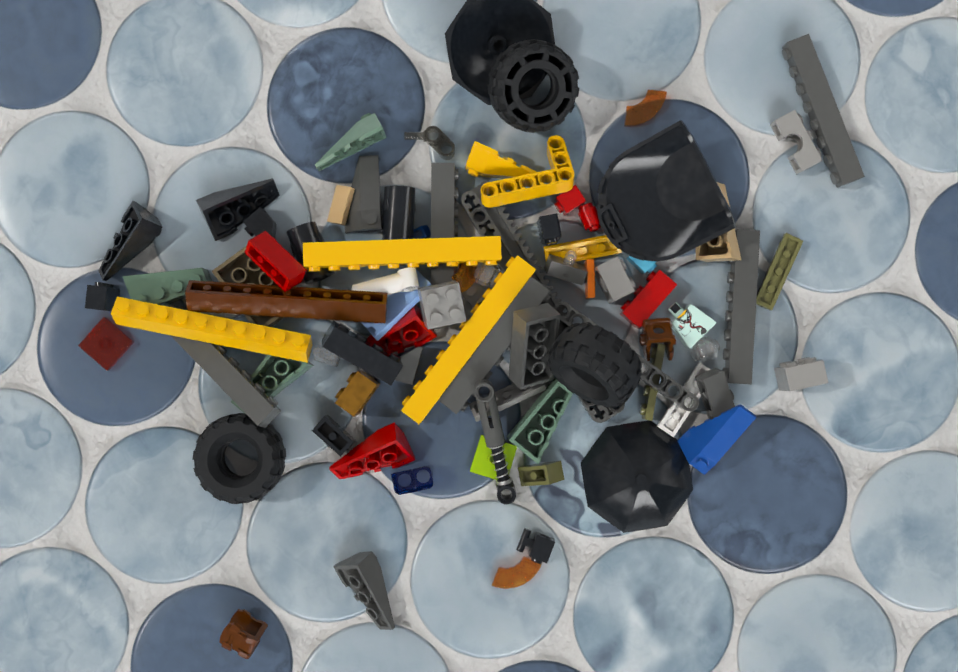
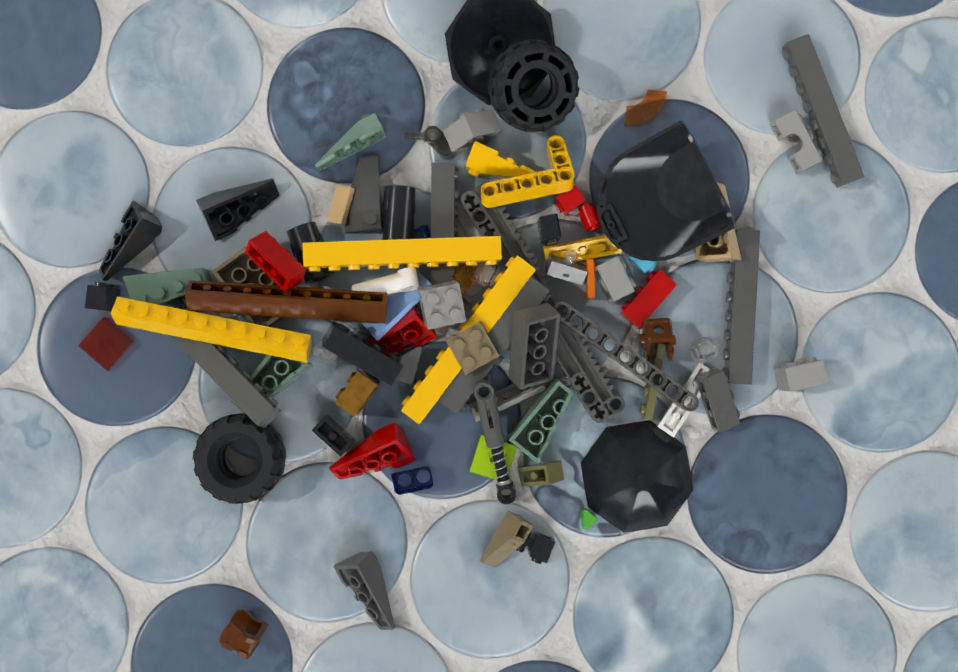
black slope [243,207,276,238] -> none
clear orange tile [491,556,542,589] -> none
black tyre [548,322,642,407] -> none
light aqua torso [668,302,716,349] -> none
blue wedge [678,404,757,475] -> none
olive plate [756,233,803,311] -> none
none -> light grey brick [443,108,502,152]
none -> dark tan plate [446,321,500,375]
none -> dark tan slope [480,511,533,568]
none -> bright green slope [581,508,598,530]

